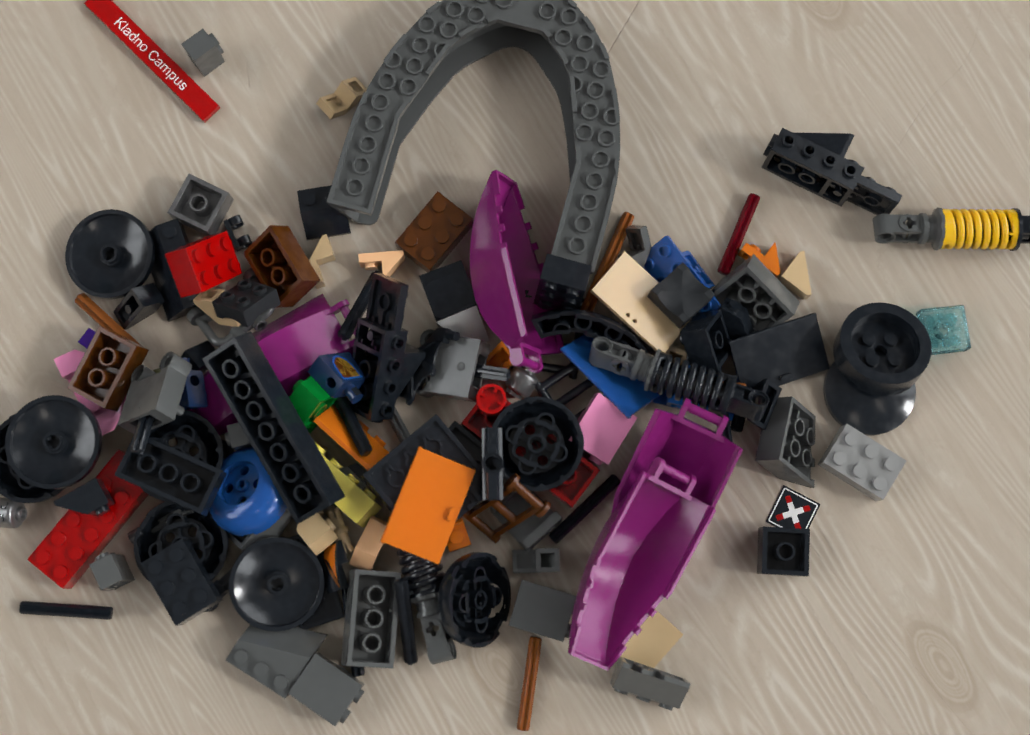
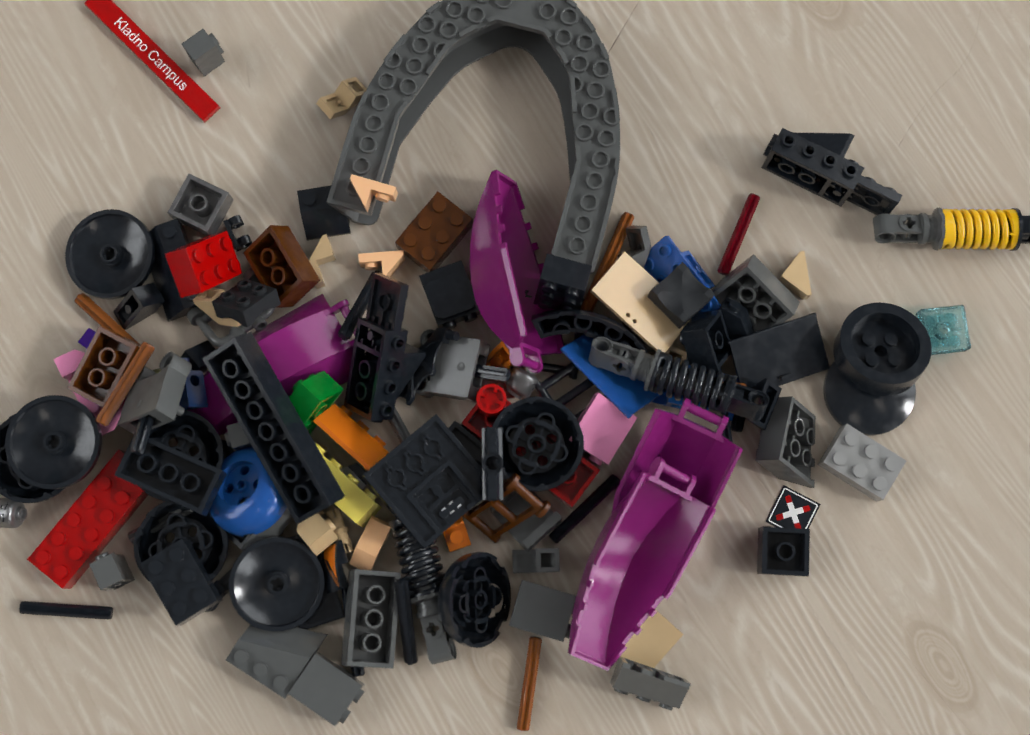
black slope [54,478,115,517] -> none
dark blue torso [308,352,365,404] -> none
black axle [334,396,373,456] -> none
orange container [380,446,476,564] -> none
white sticker [436,306,489,342] -> none
orange slope [738,243,780,278] -> none
none -> dark orange axle [96,342,155,427]
none -> light nougat slope [350,174,398,212]

